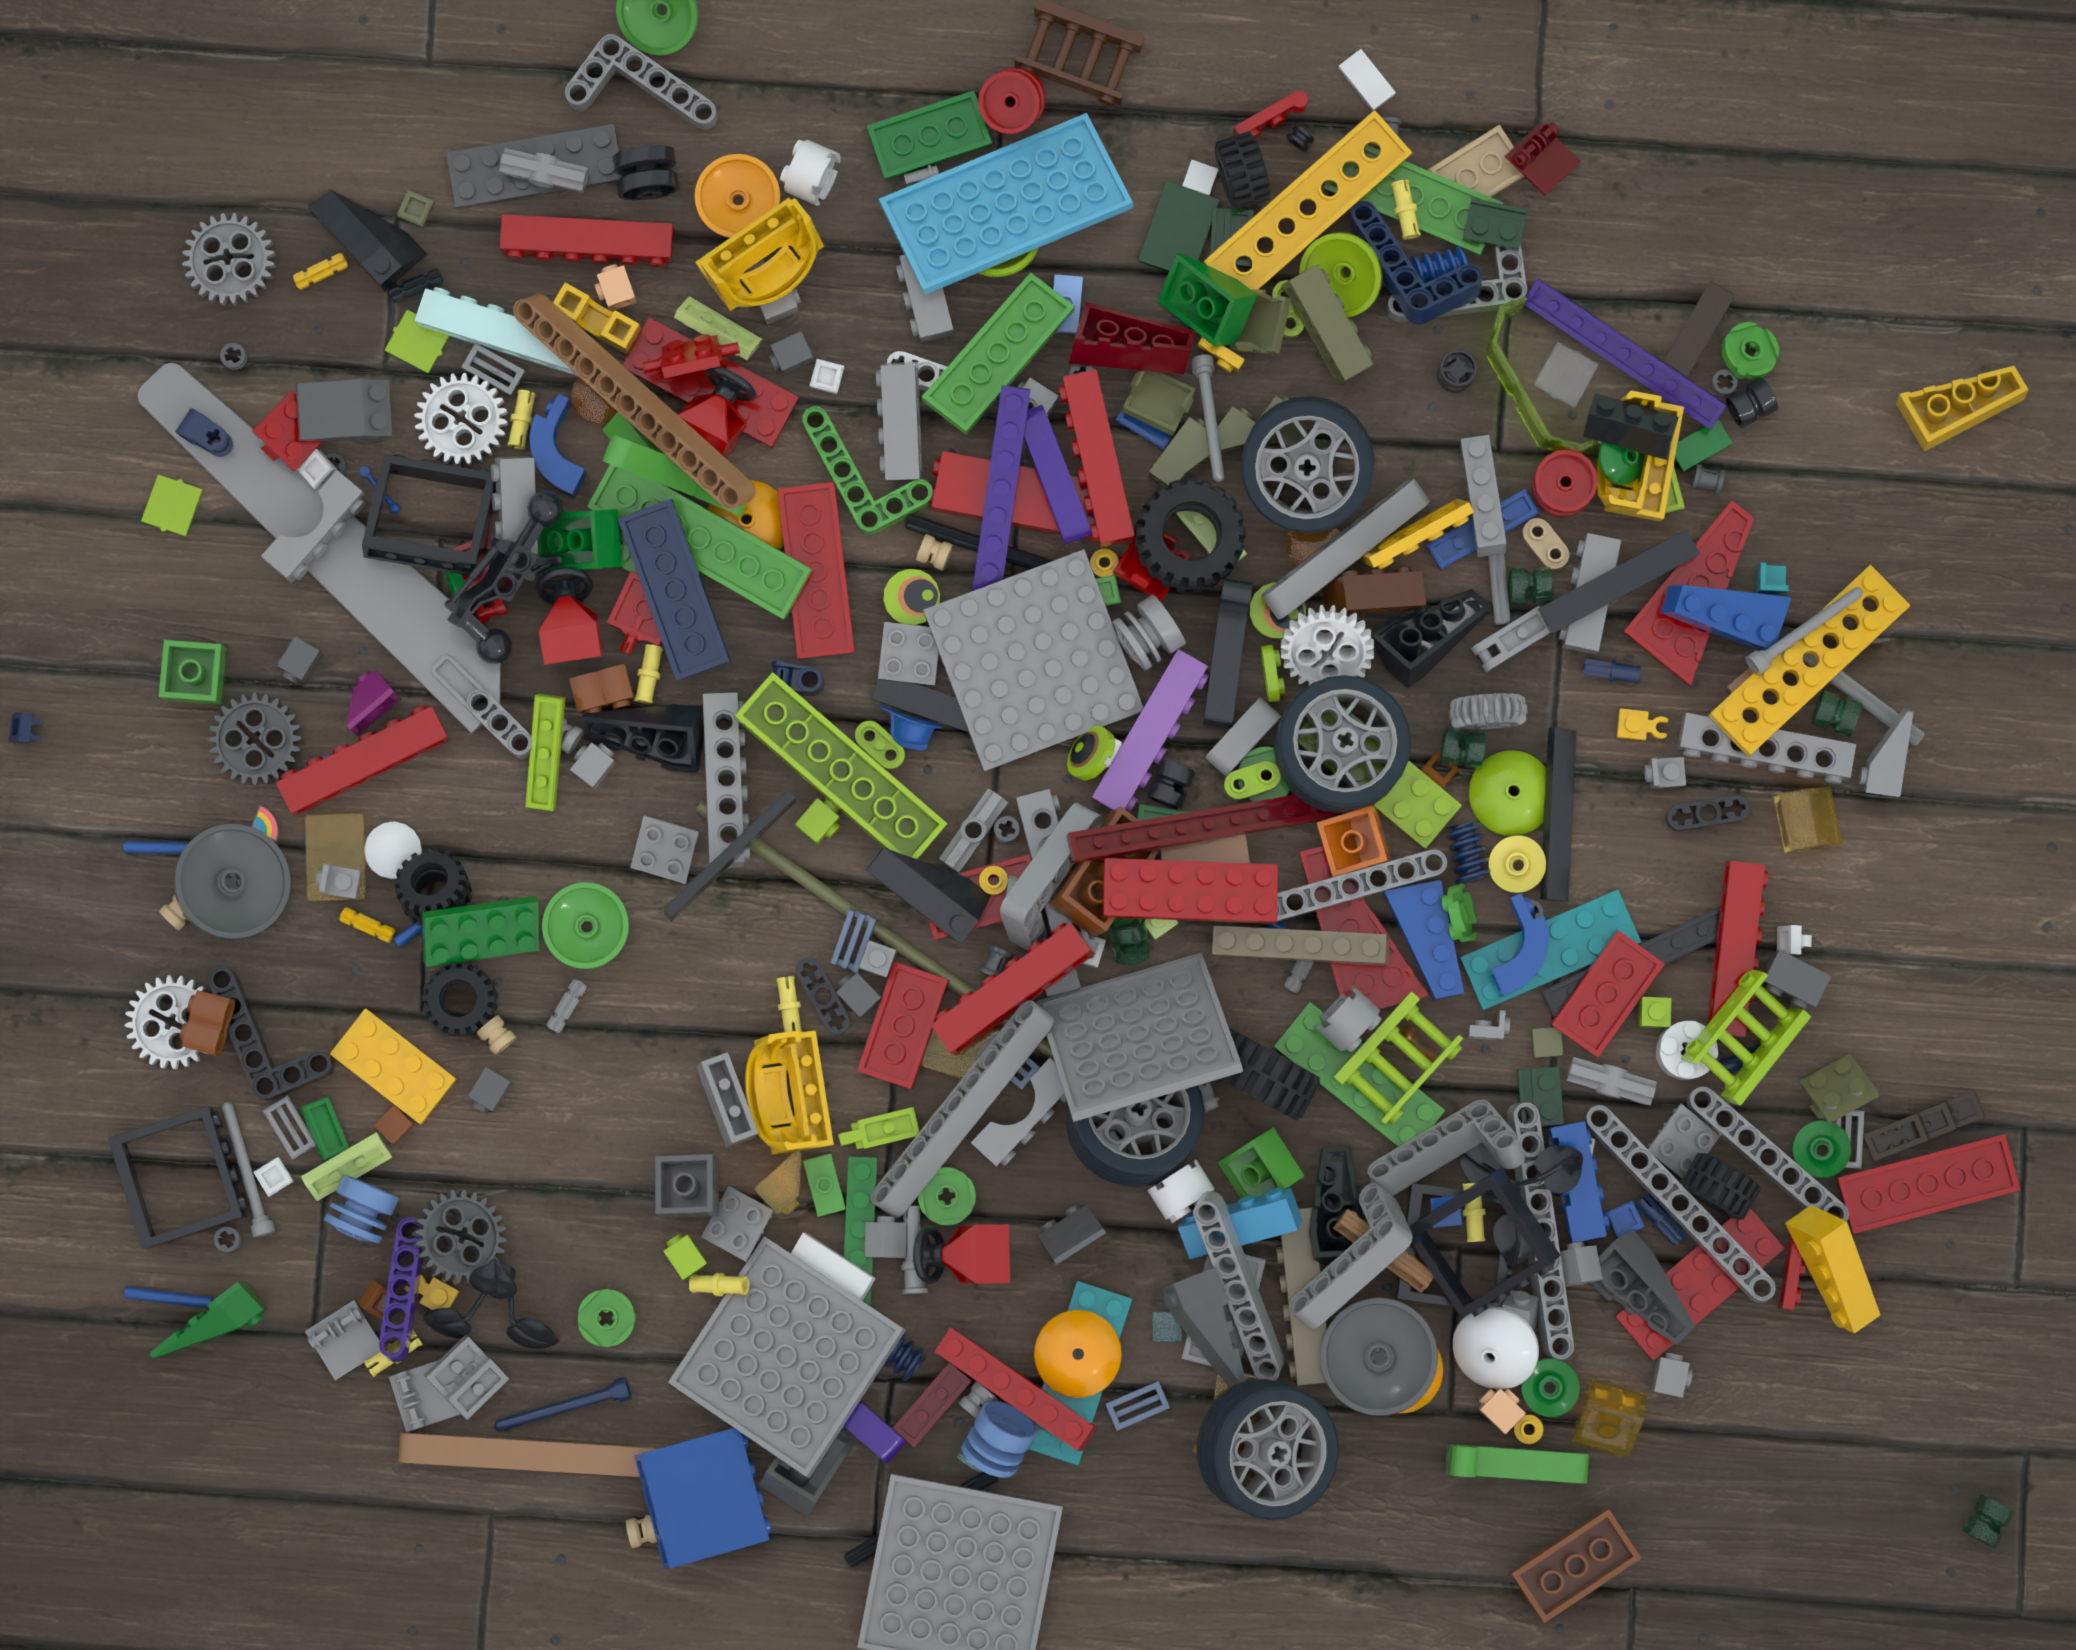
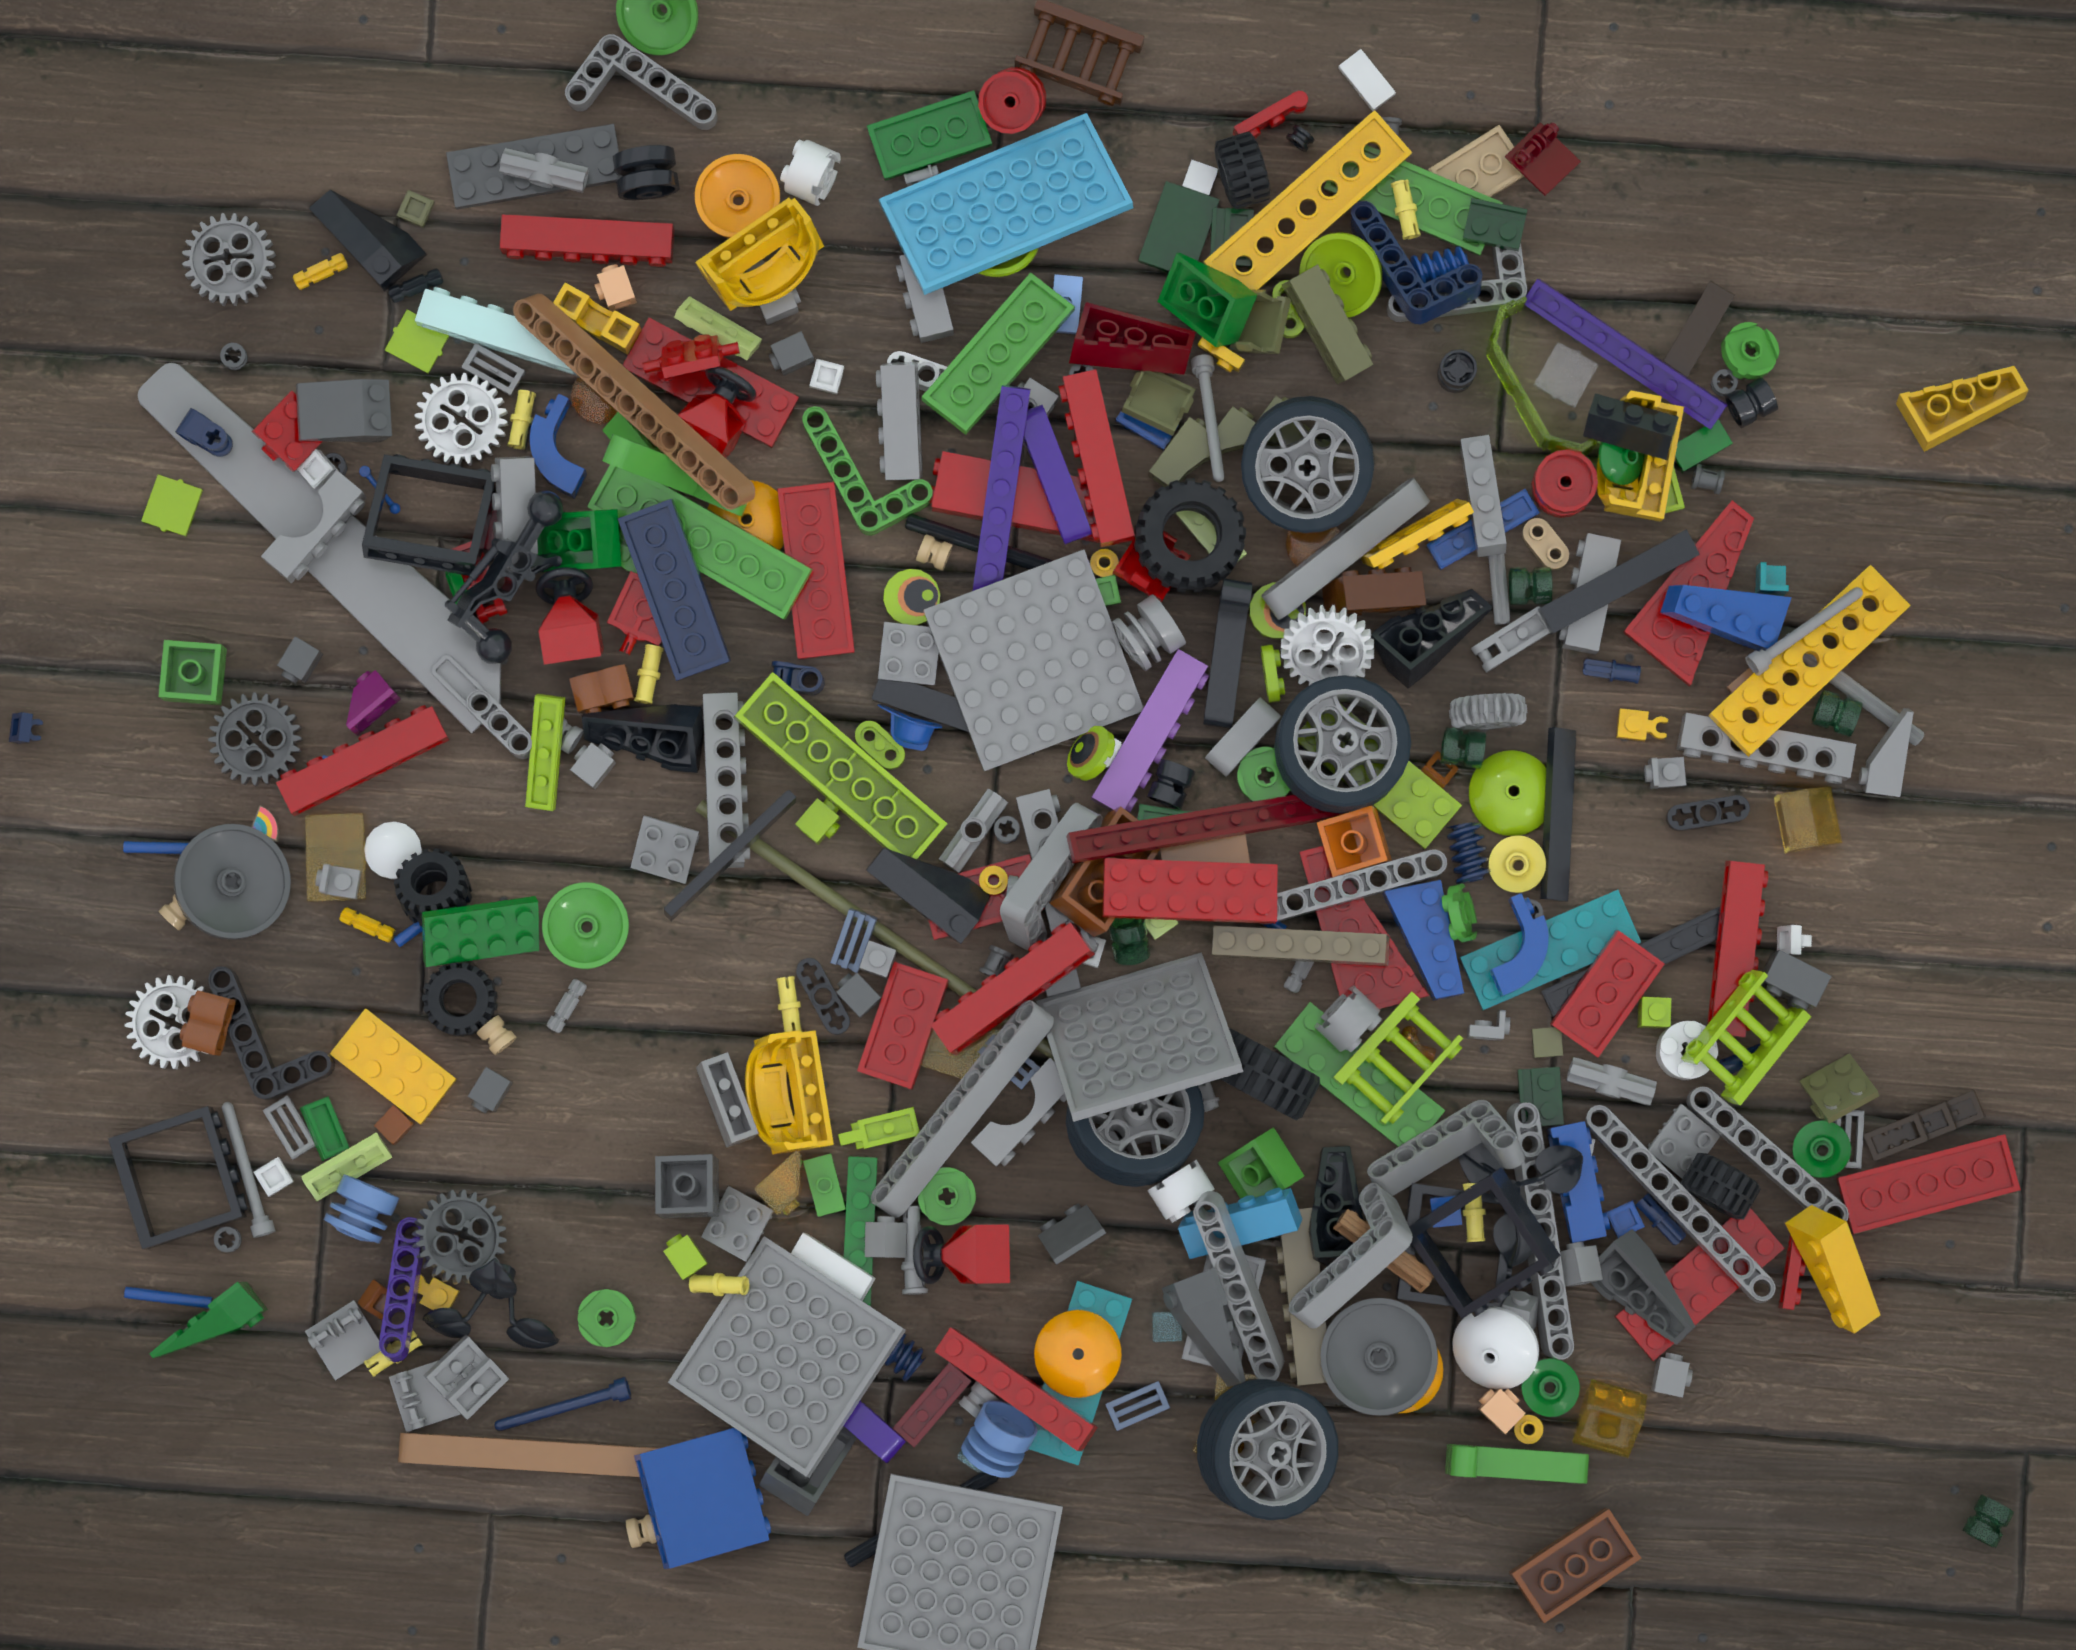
lime plate [1224,761,1280,800] -> none

